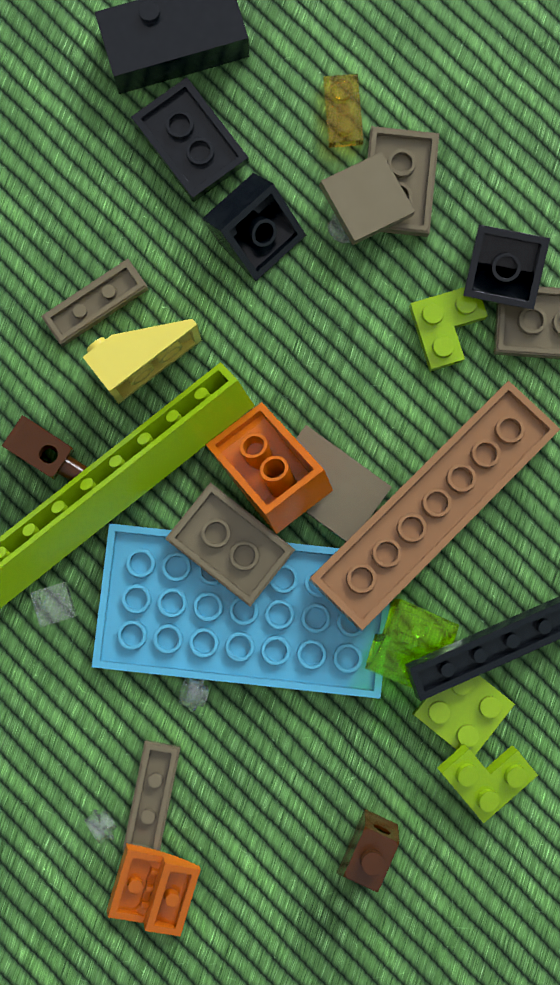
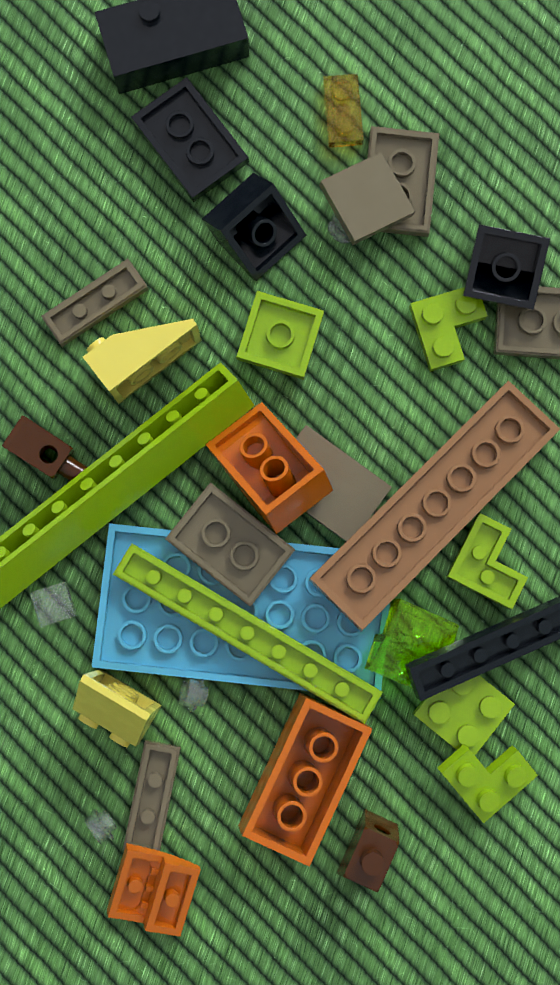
none -> light yellow slope [73,669,162,748]
none -> lime tile [113,543,383,724]
none -> lime plate [236,291,324,380]
none -> orange brick [238,693,372,867]
none -> lime plate [446,513,528,610]

